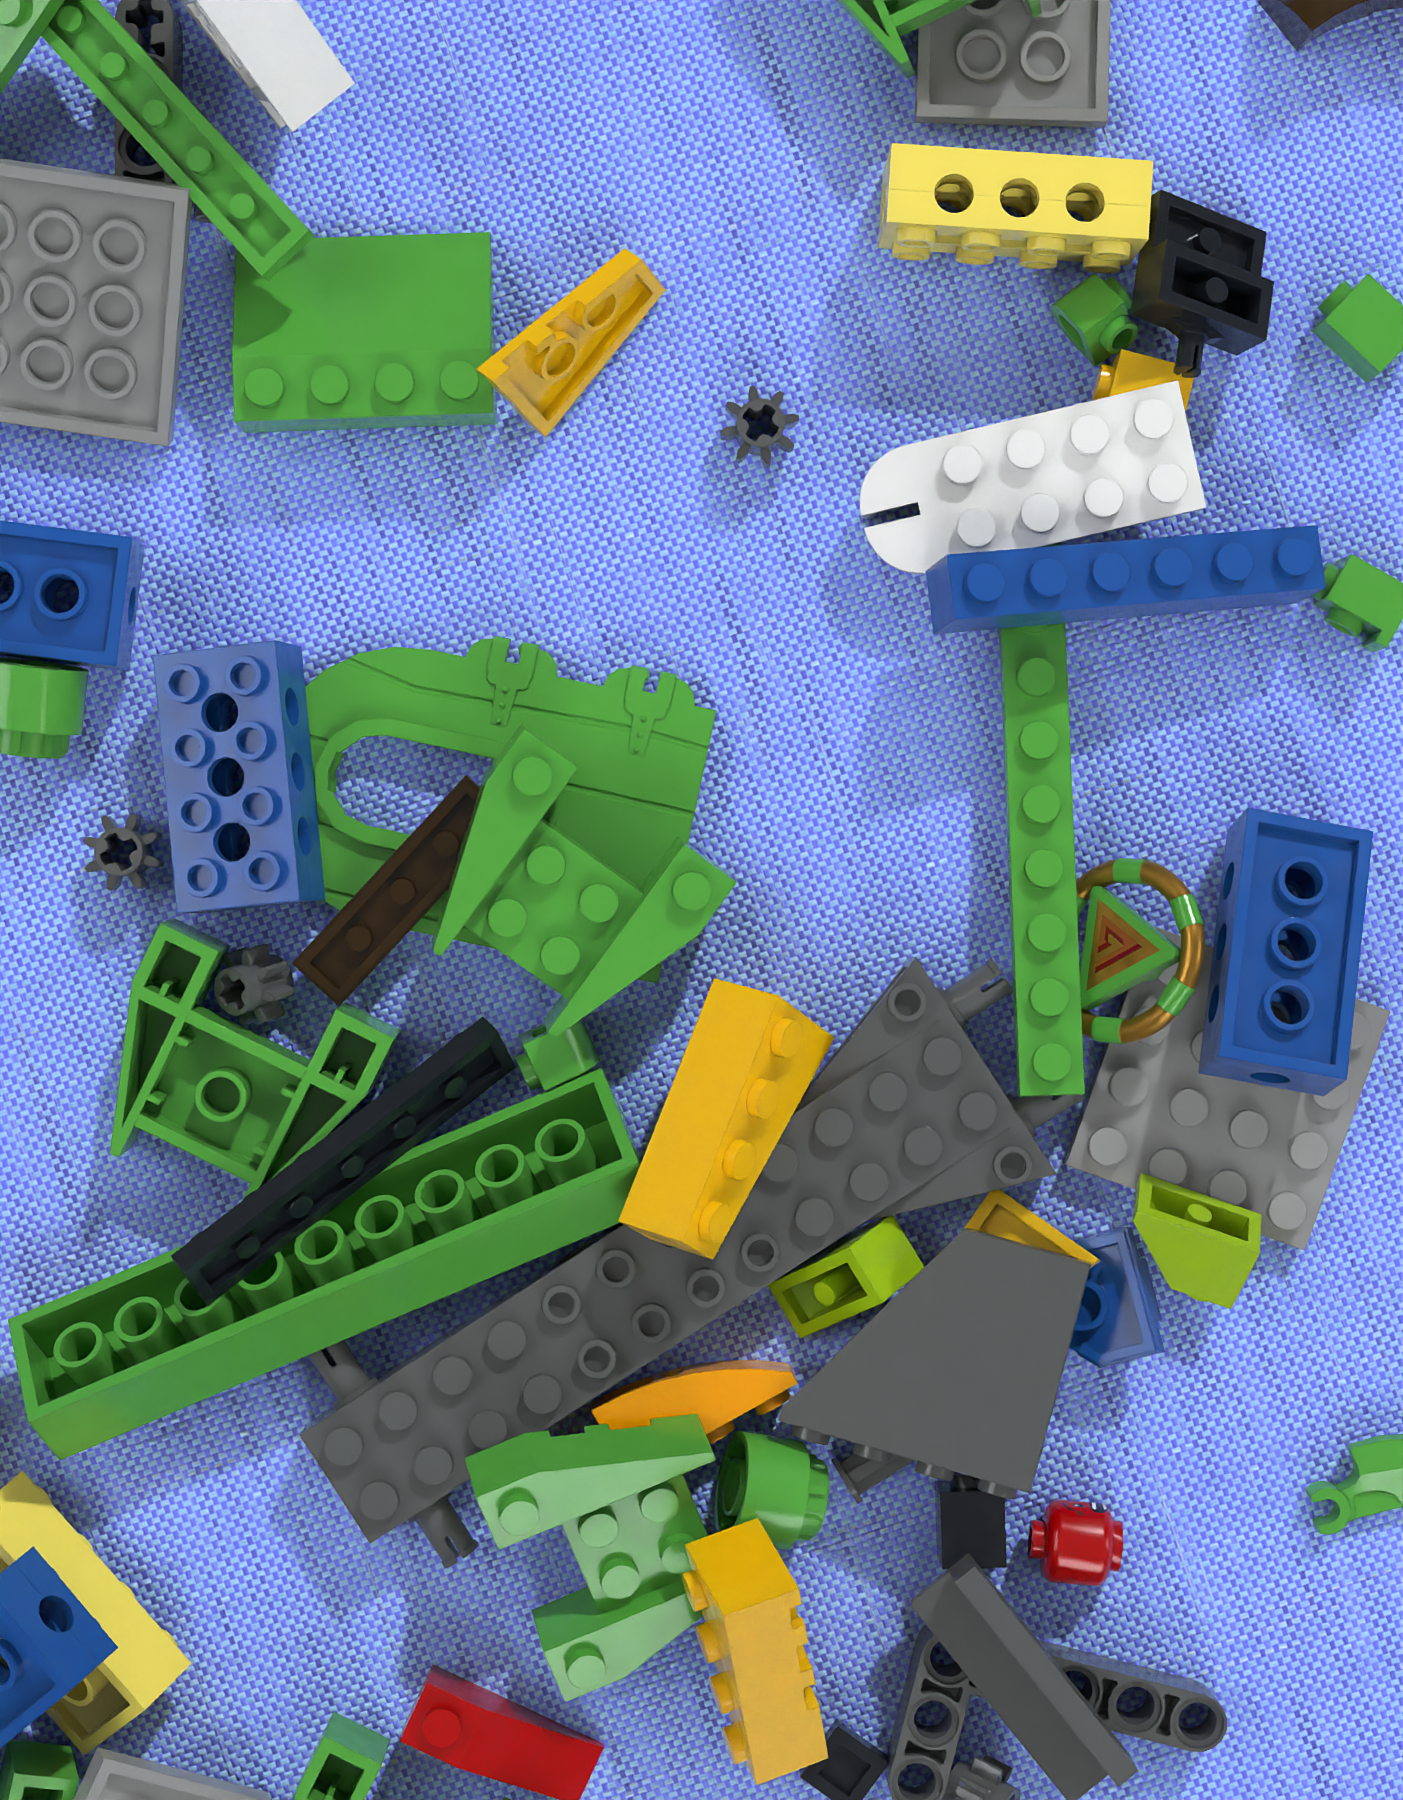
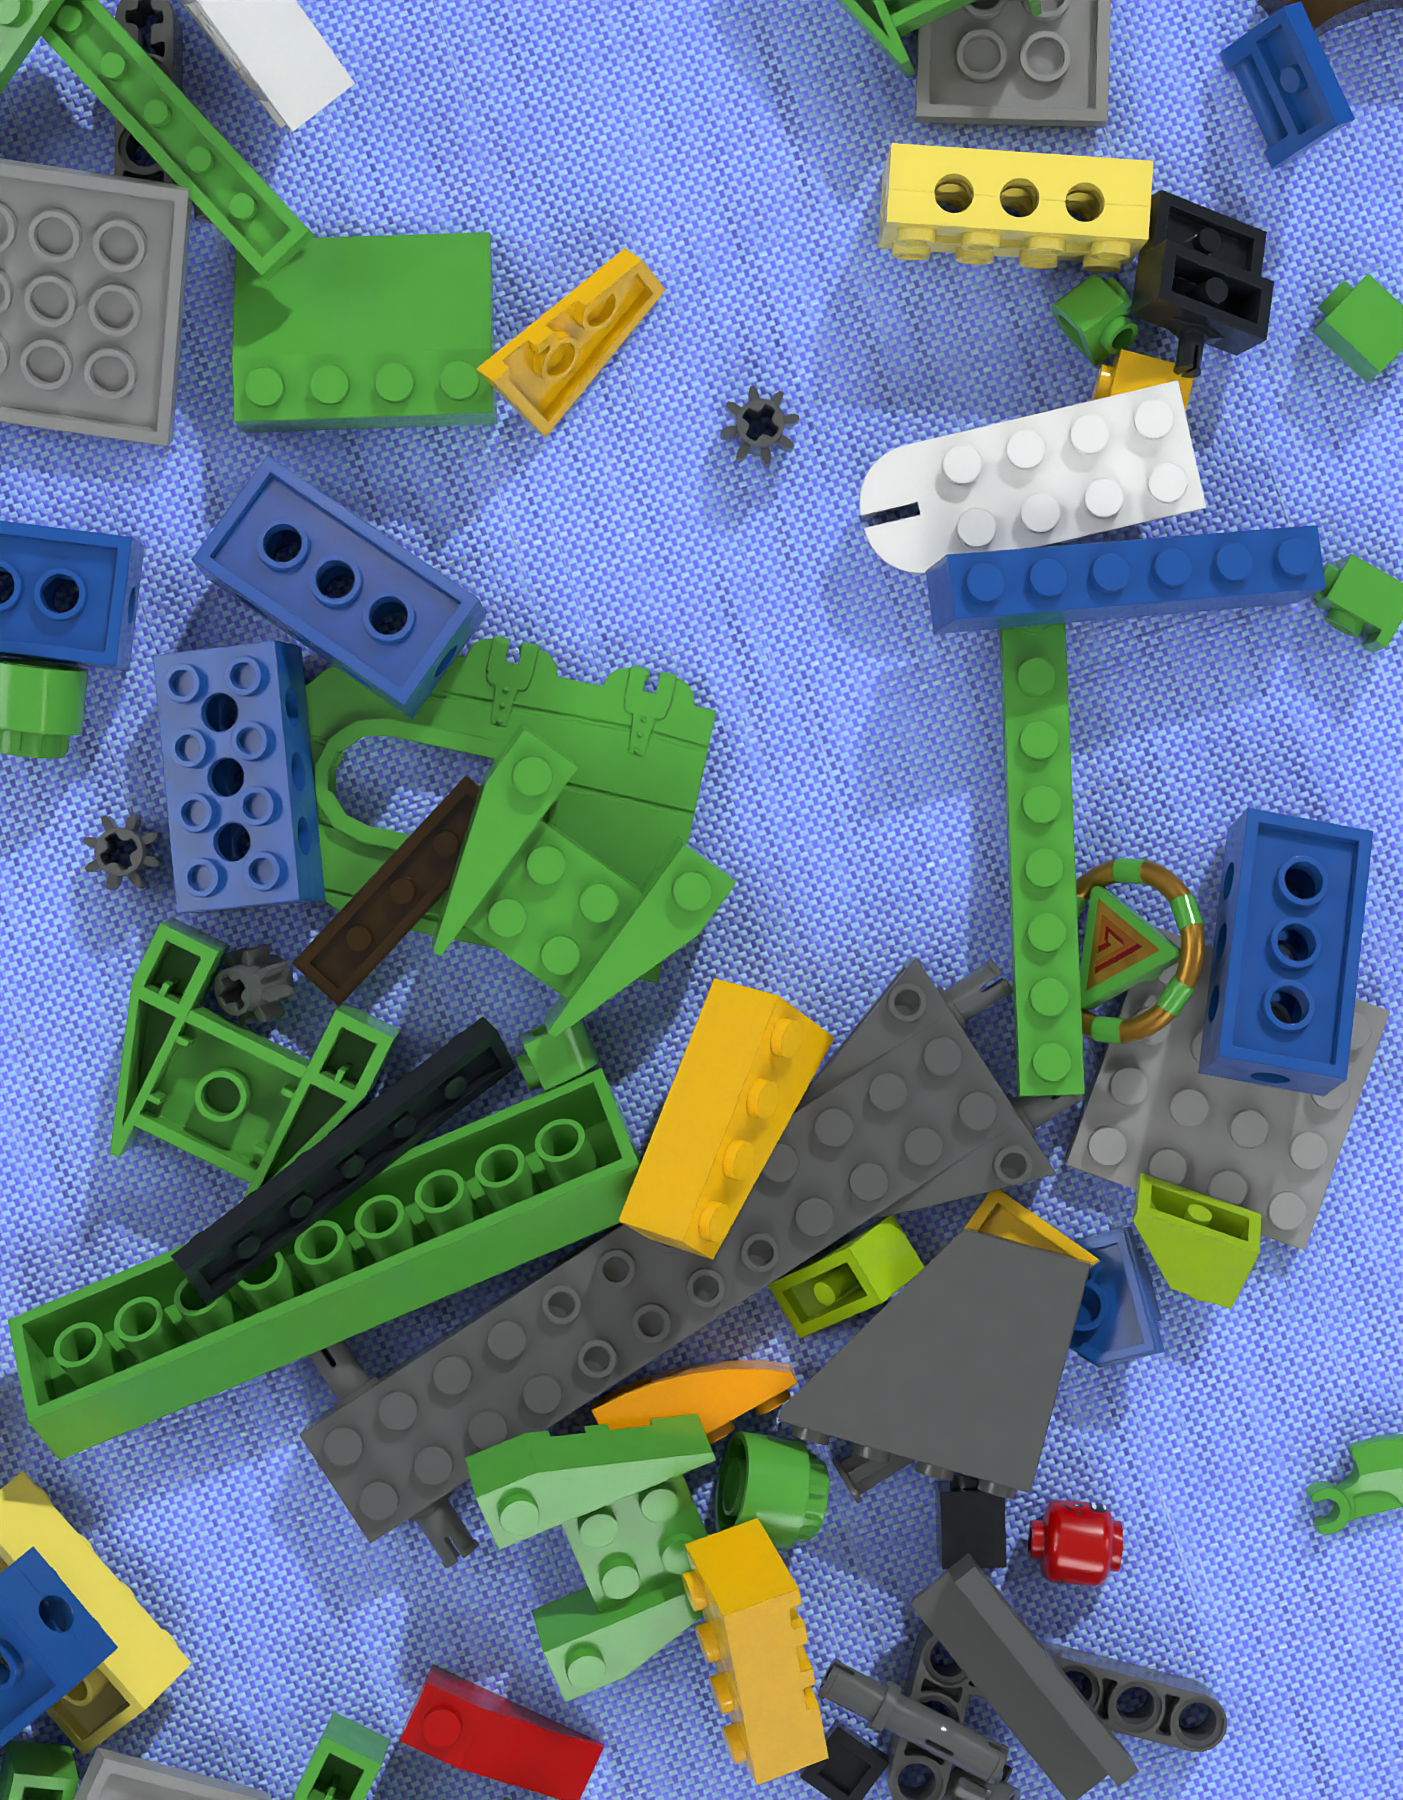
none -> blue brick [191,455,486,719]
none -> dark grey pin [818,1658,1009,1786]
none -> blue plate [1219,1,1355,170]

